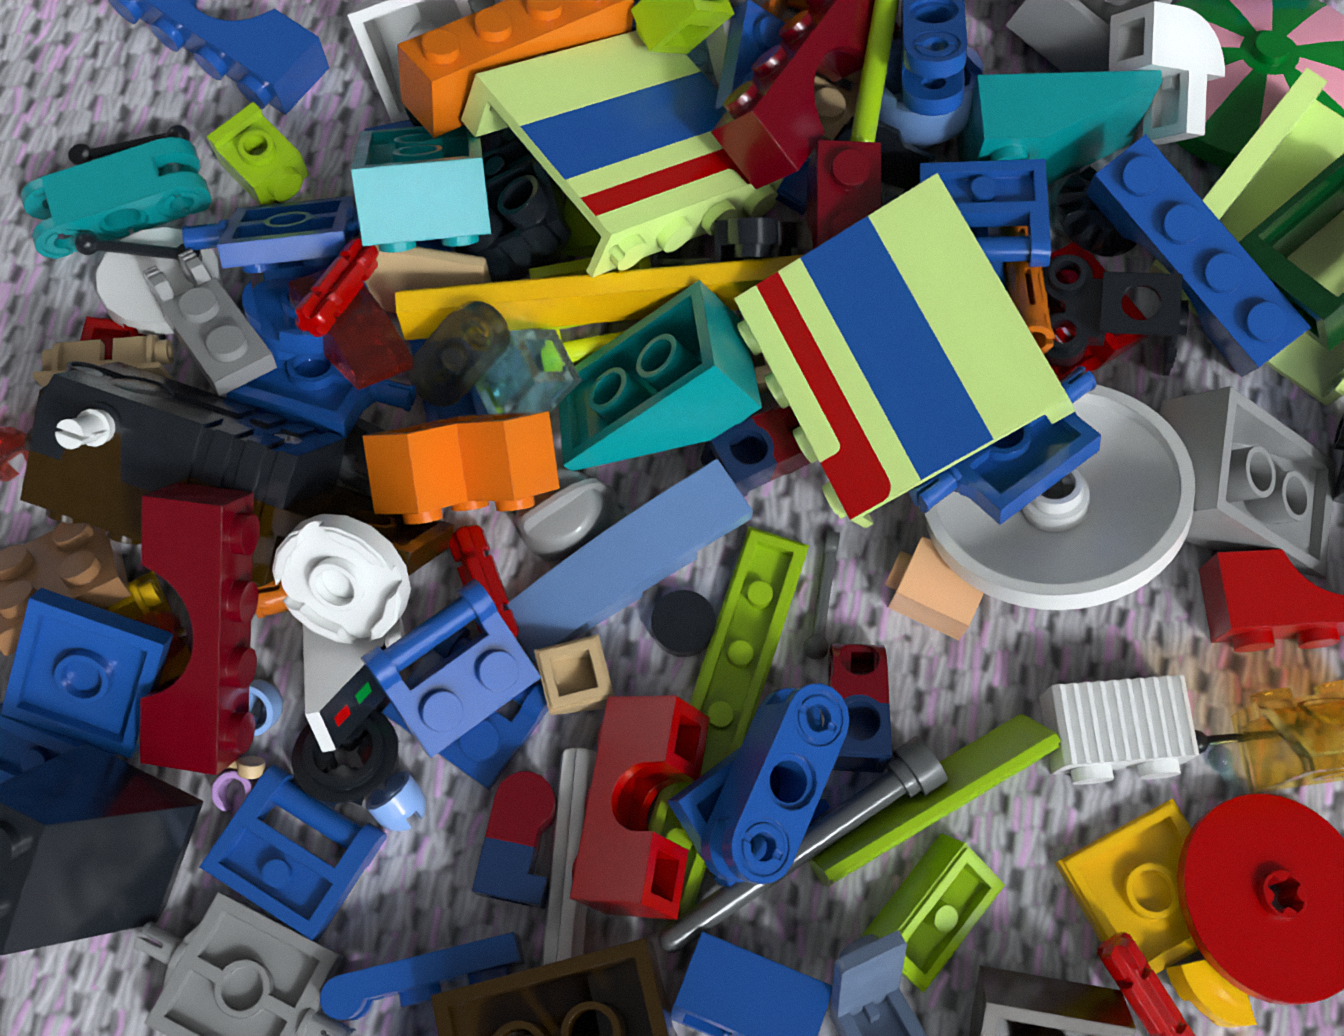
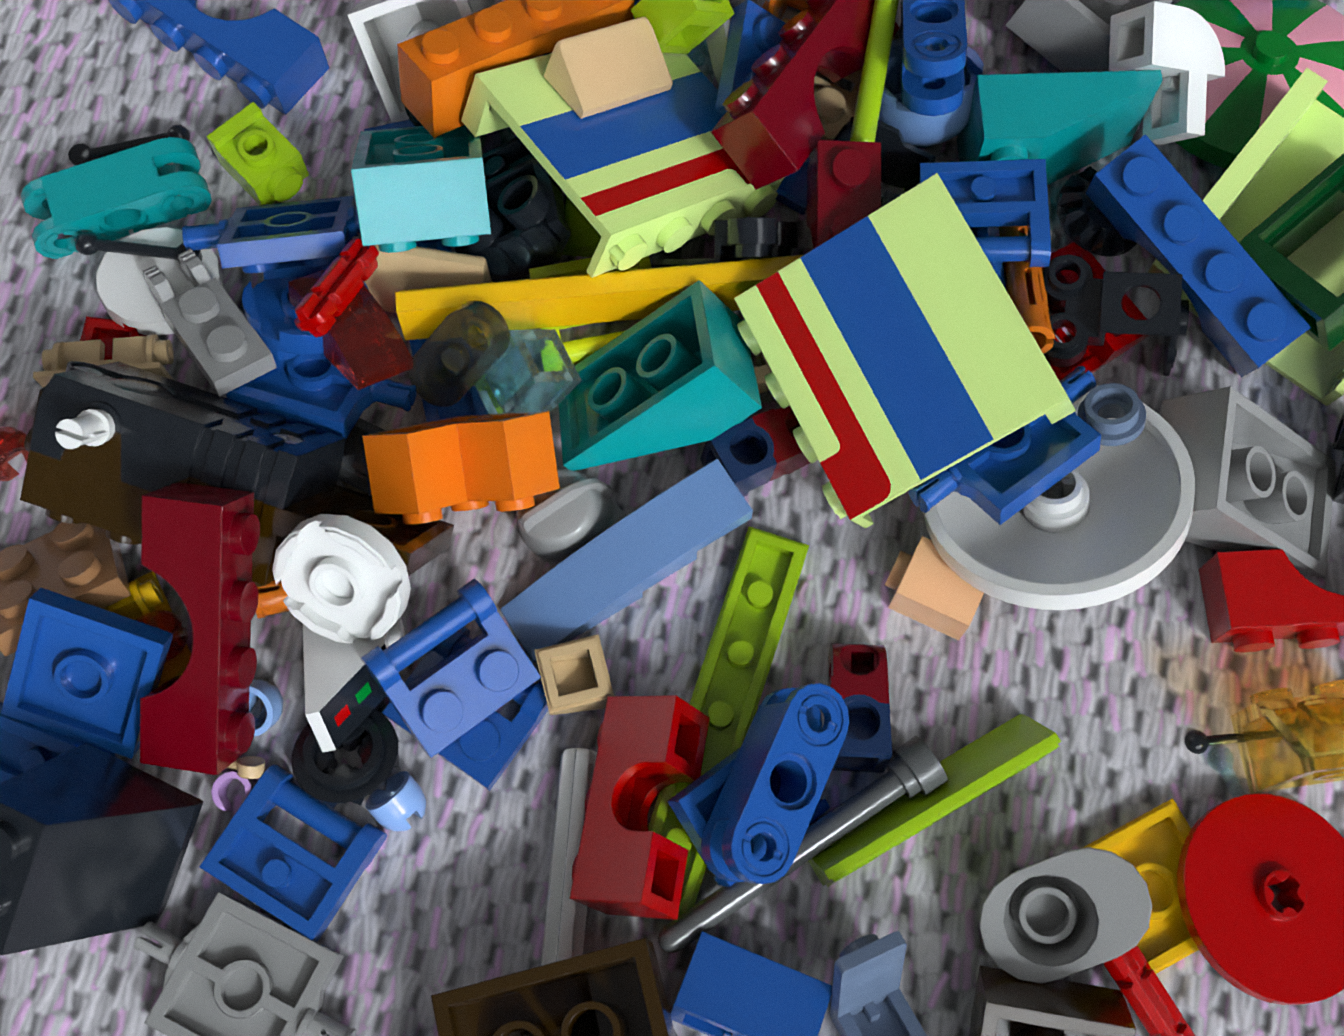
blue plate [320,932,525,1020] -> none
red axle [449,525,519,638] -> none
leg [472,771,557,909] -> none
black tile [651,590,716,657] -> none
dark grey hinge [803,530,840,660] -> none
lime slope [861,833,1005,993] -> none
white brick [1039,674,1199,785] -> none
yellow tile [1166,959,1257,1028] -> none
none -> tan slope [544,17,673,119]
none -> light grey piece [979,847,1152,983]
none -> sand blue plate [1077,383,1146,446]

